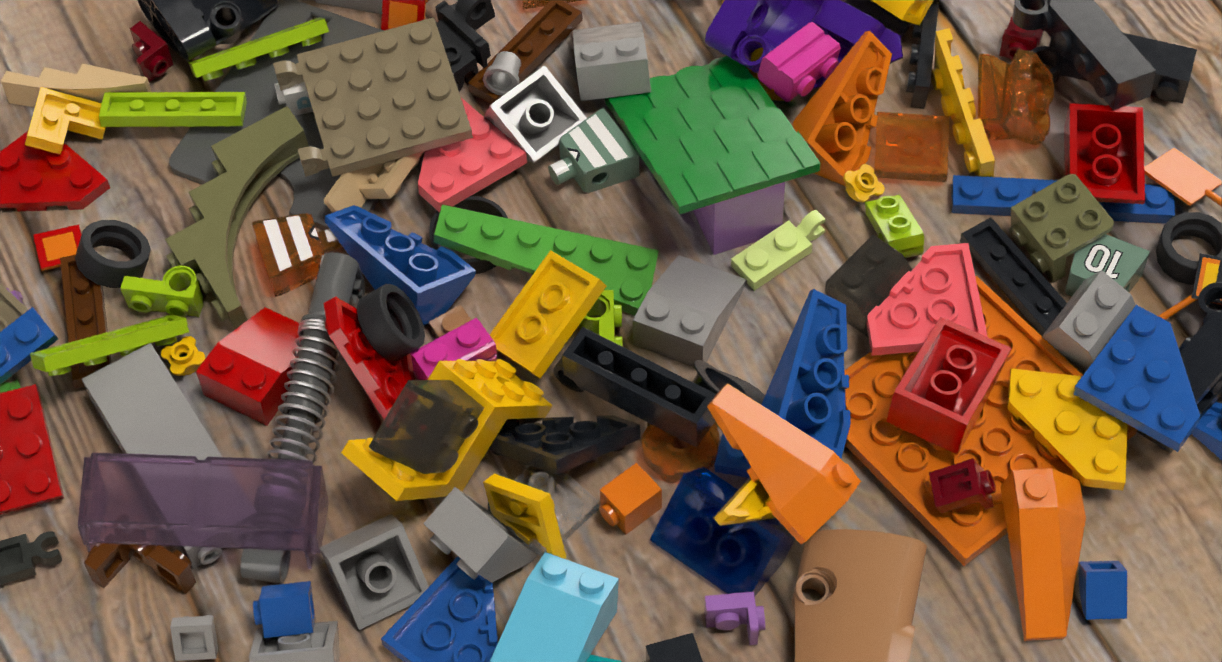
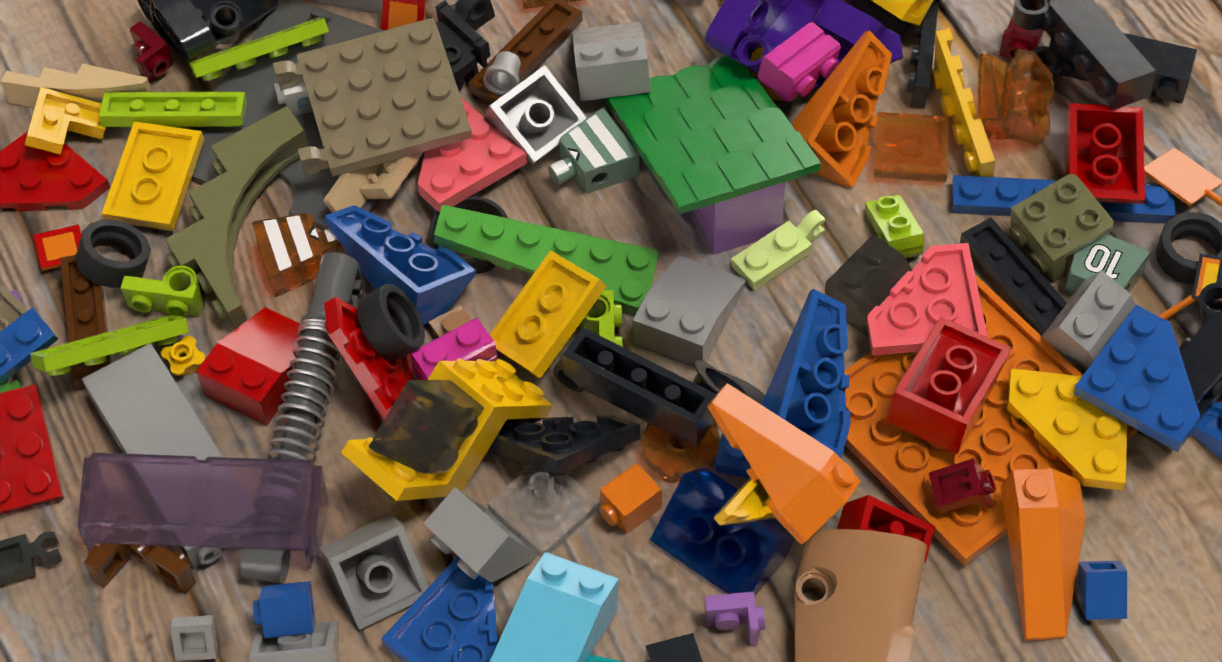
yellow wing [483,474,566,559] -> none
yellow plate [843,164,885,203] -> none
none -> yellow plate [101,121,205,231]
none -> red slope [837,495,935,563]

